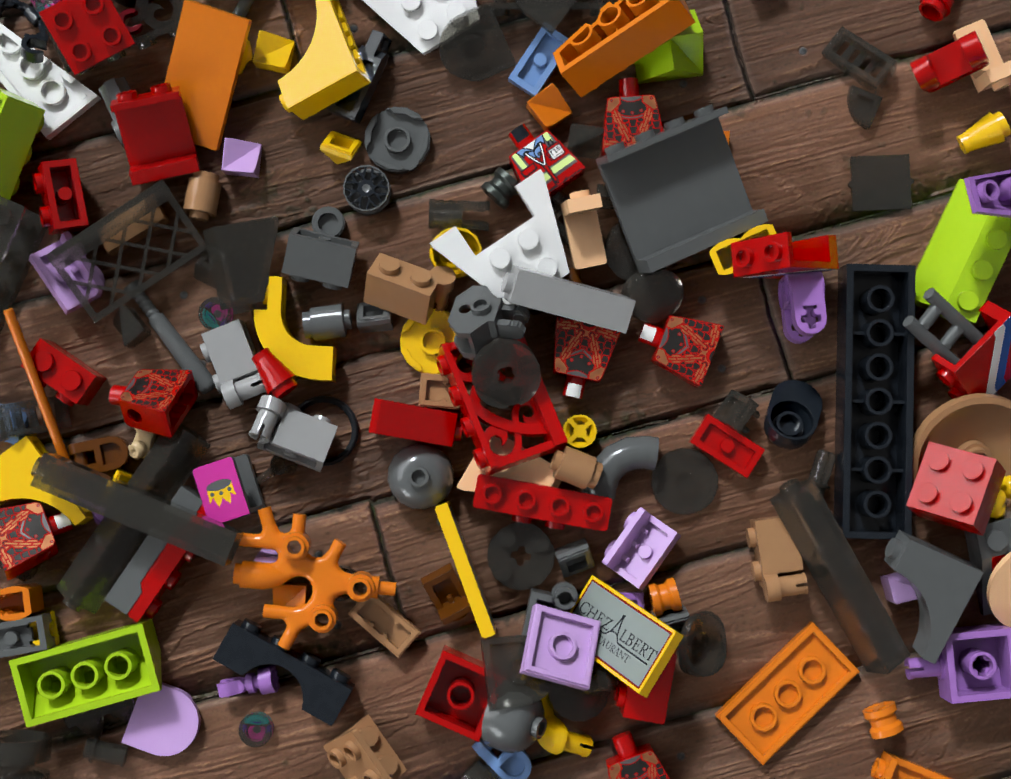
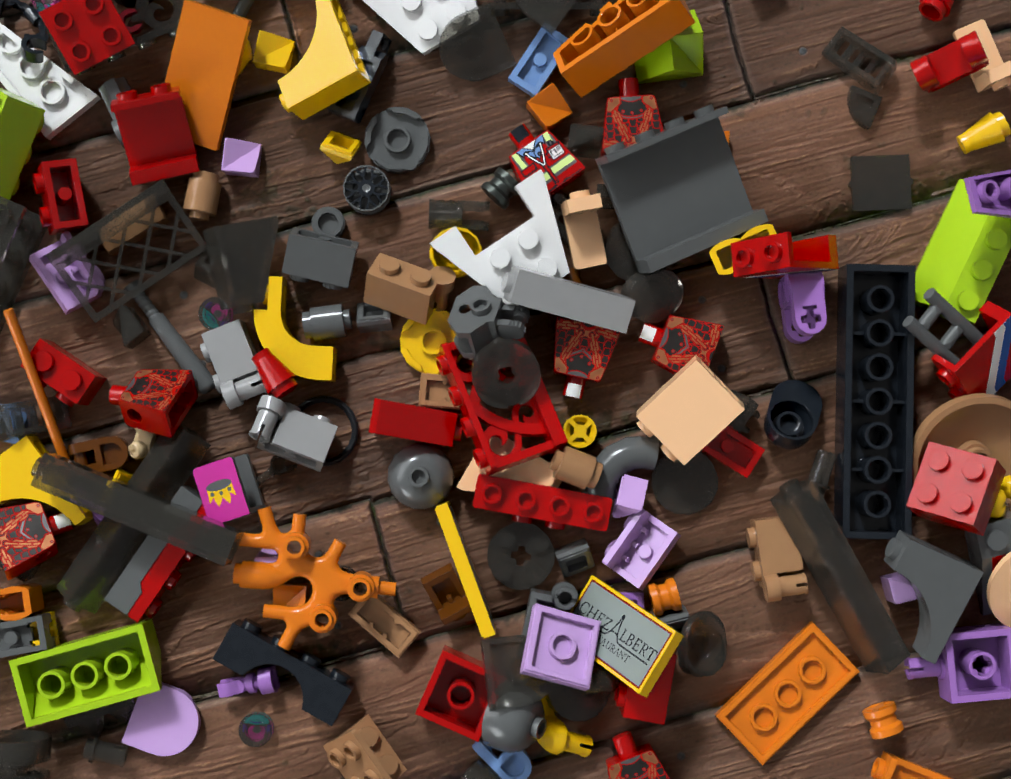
none -> lavender slope [612,474,649,518]
none -> light nougat brick [636,355,745,465]

